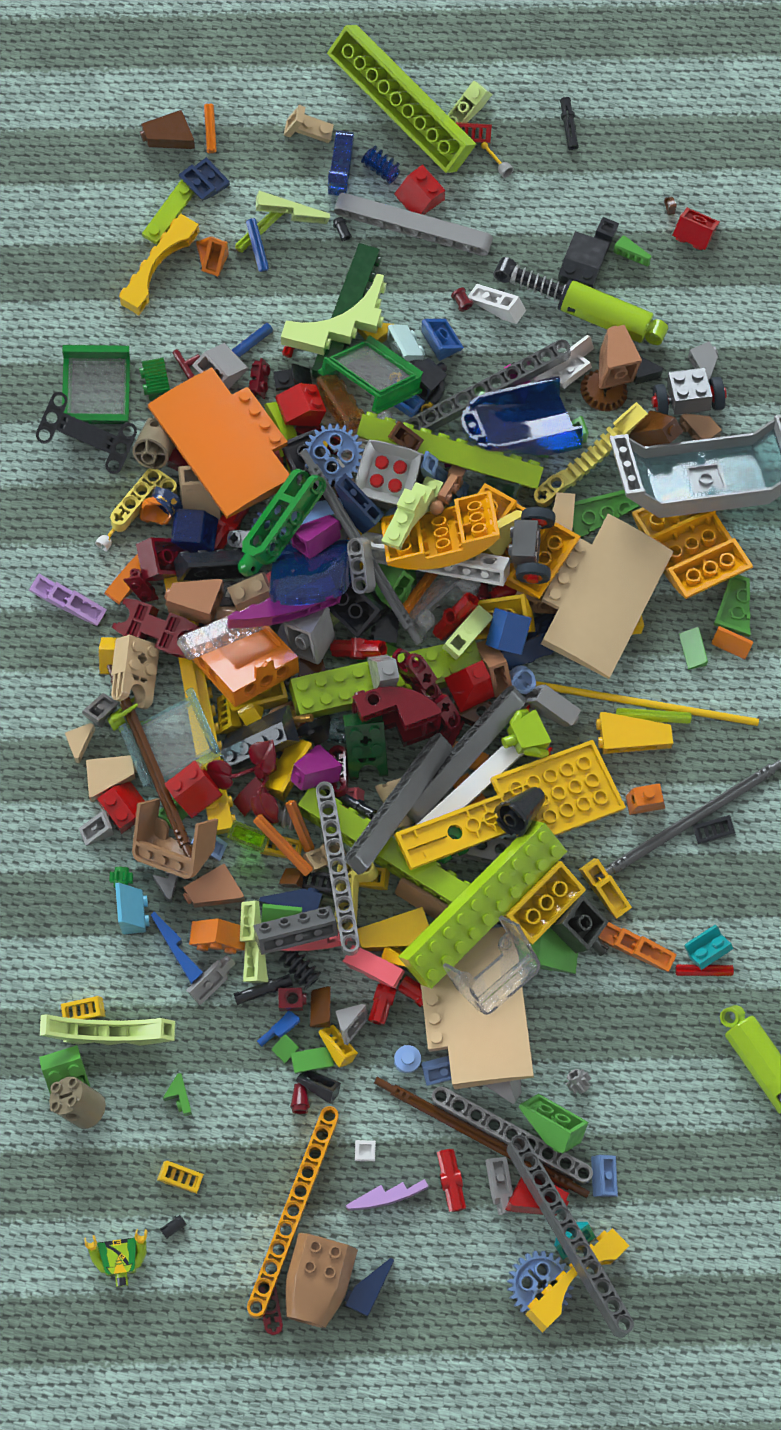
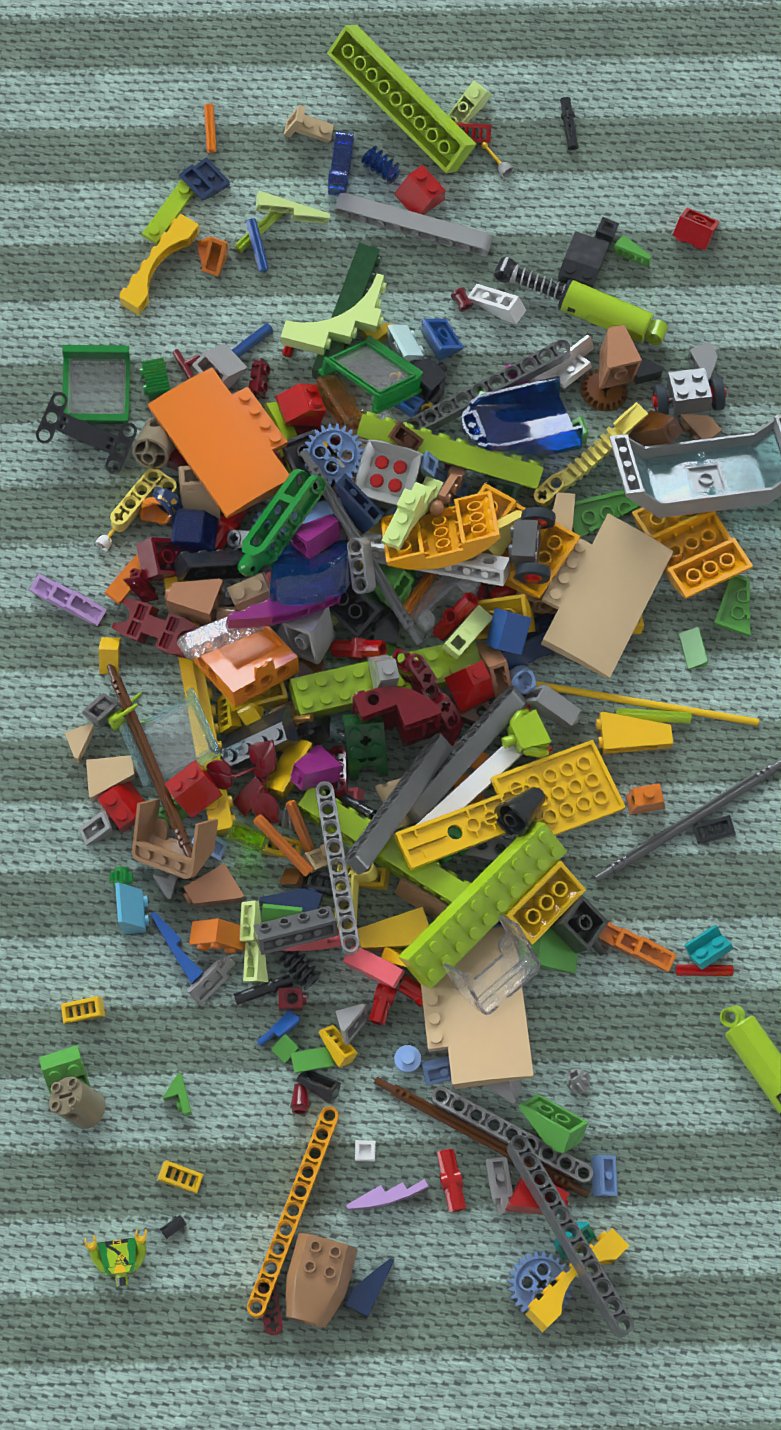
yellowish green arch [40,1014,175,1046] -> none
tan brick [111,635,159,710] -> none
reddish brown slope [140,110,195,149] -> none
black slope [273,363,312,391] -> none
reddish brown slope [310,986,331,1028] -> none
black pin [333,217,352,241] -> none
yellow slope [578,859,632,919] -> none
reddish brown tile [664,196,677,215] -> none
orange slope [711,626,753,659] -> none

